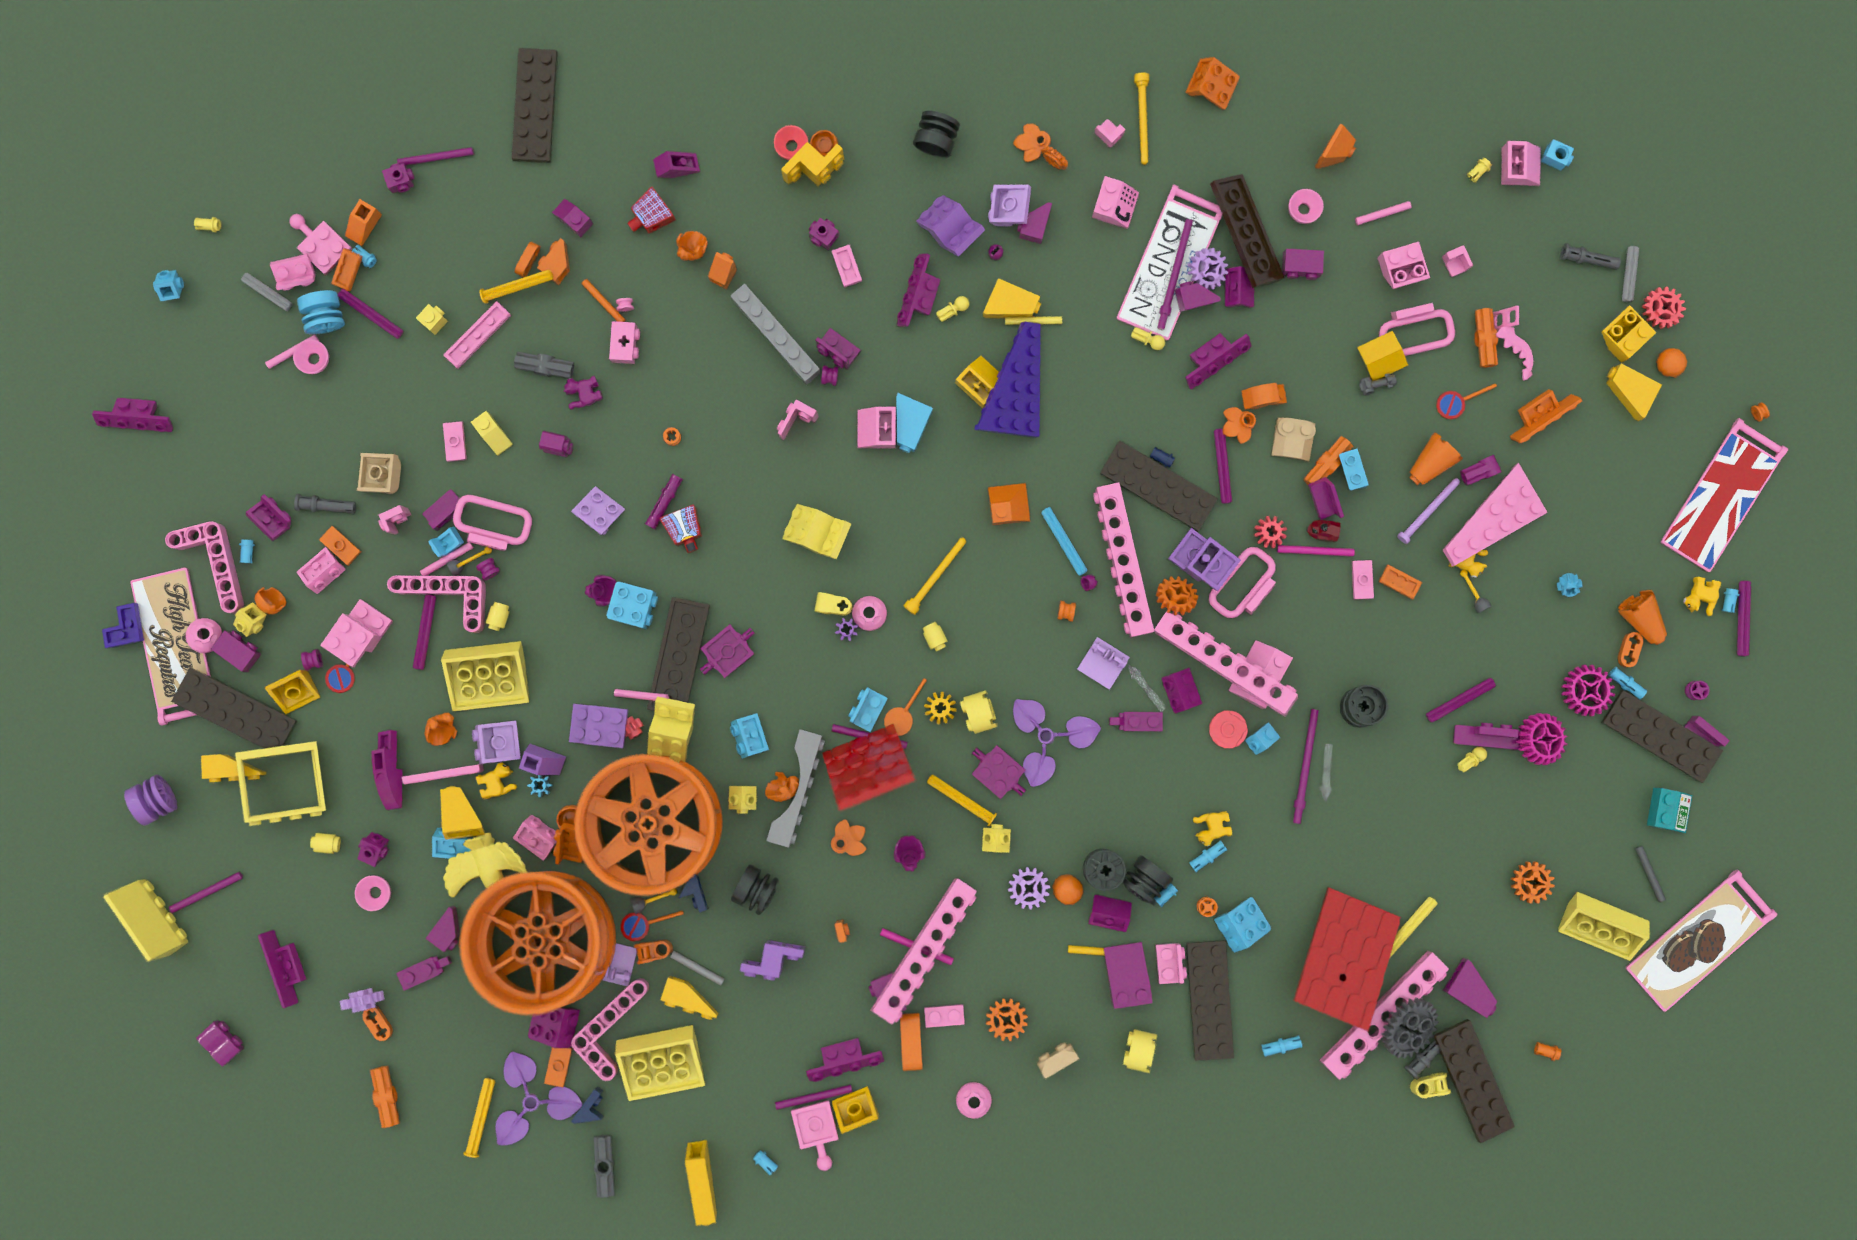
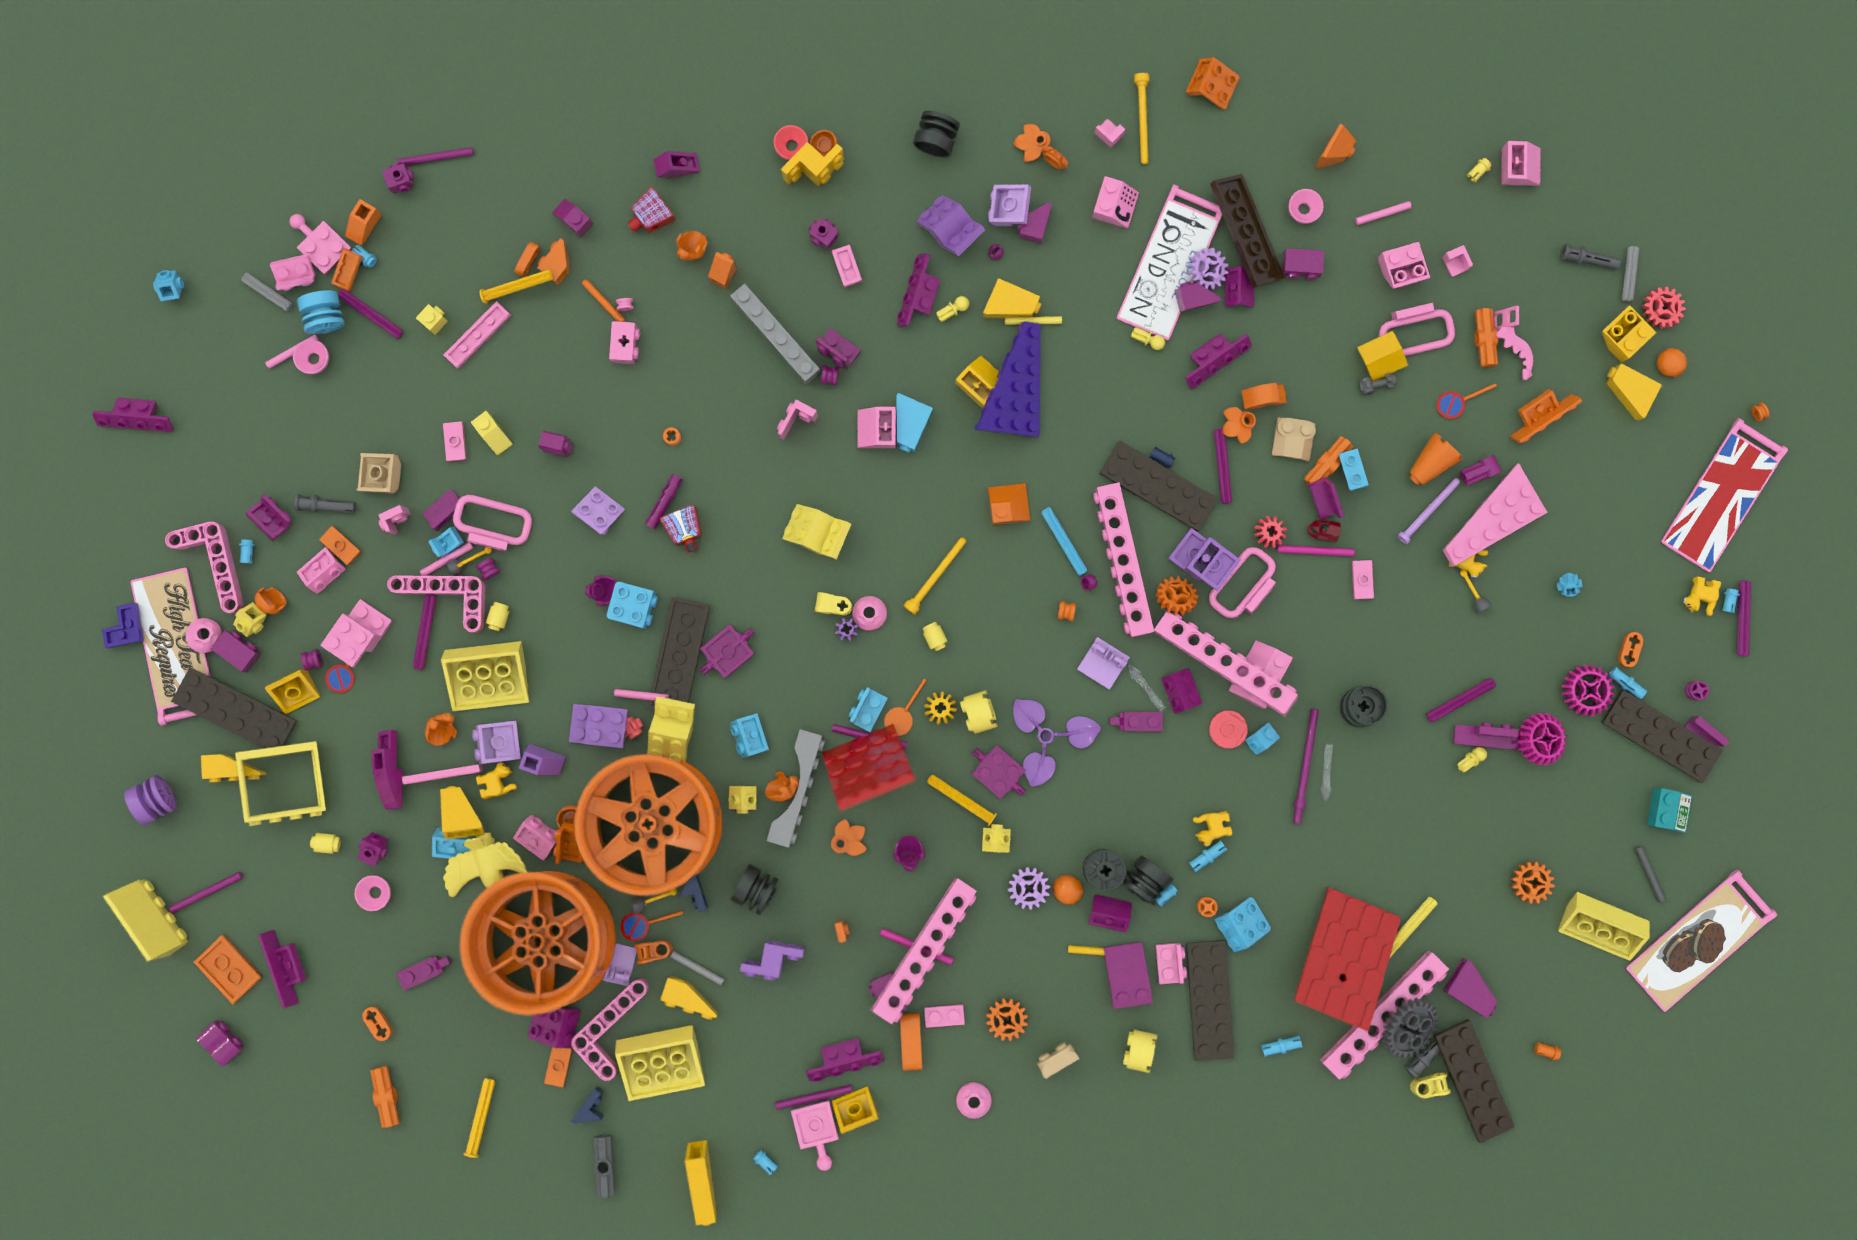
light yellow pin [194,217,221,233] -> none
lavender gear [340,988,385,1013] -> none
magenta slope [425,906,460,952] -> none
medium lavender plant [495,1052,582,1145] -> none
dark brown plate [512,48,558,163] -> none
dark grey piece [514,352,574,378] -> none
medium azure gear [527,775,553,797] -> none
magenta animal [564,376,603,410] -> none
magenta bar [1157,219,1193,330] -> none
orange plate [1378,565,1422,600] -> none
medium azure brick [1540,139,1574,171] -> none
orange cone [1618,590,1667,645] -> none
none -> orange tile [193,935,263,1005]

